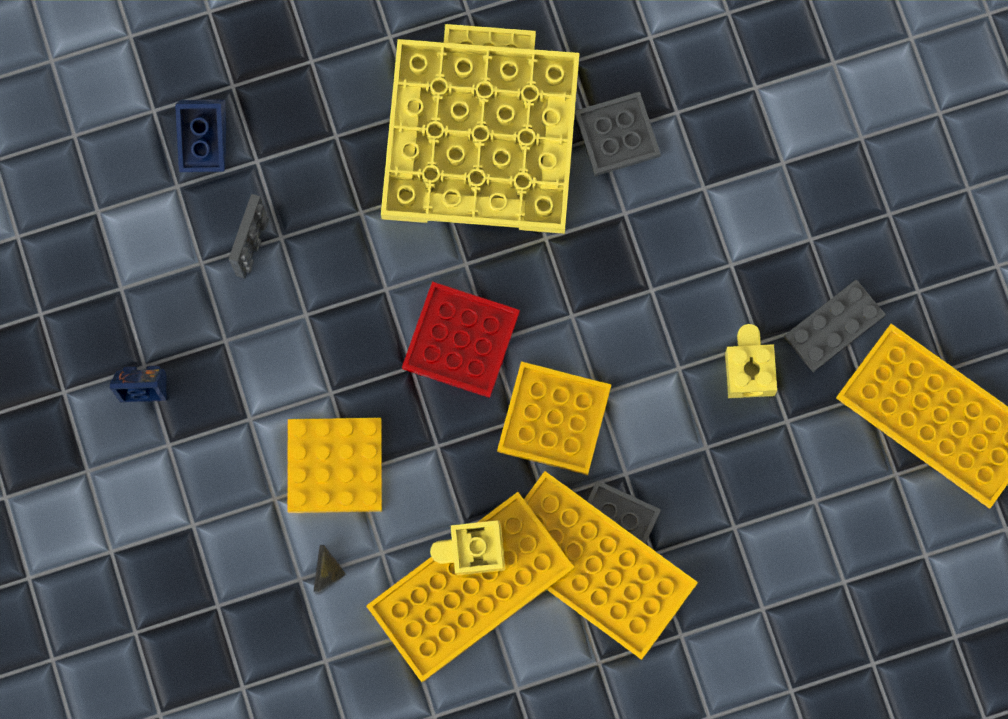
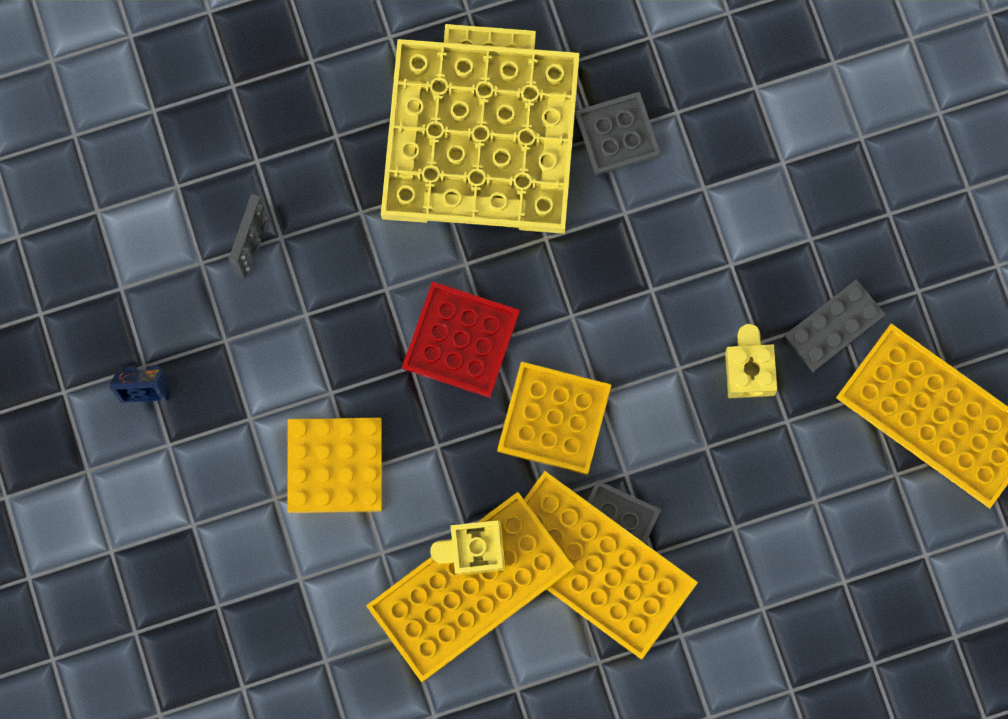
dark blue slope [175,99,226,172] -> none
clear smoke slope [313,545,346,595] -> none

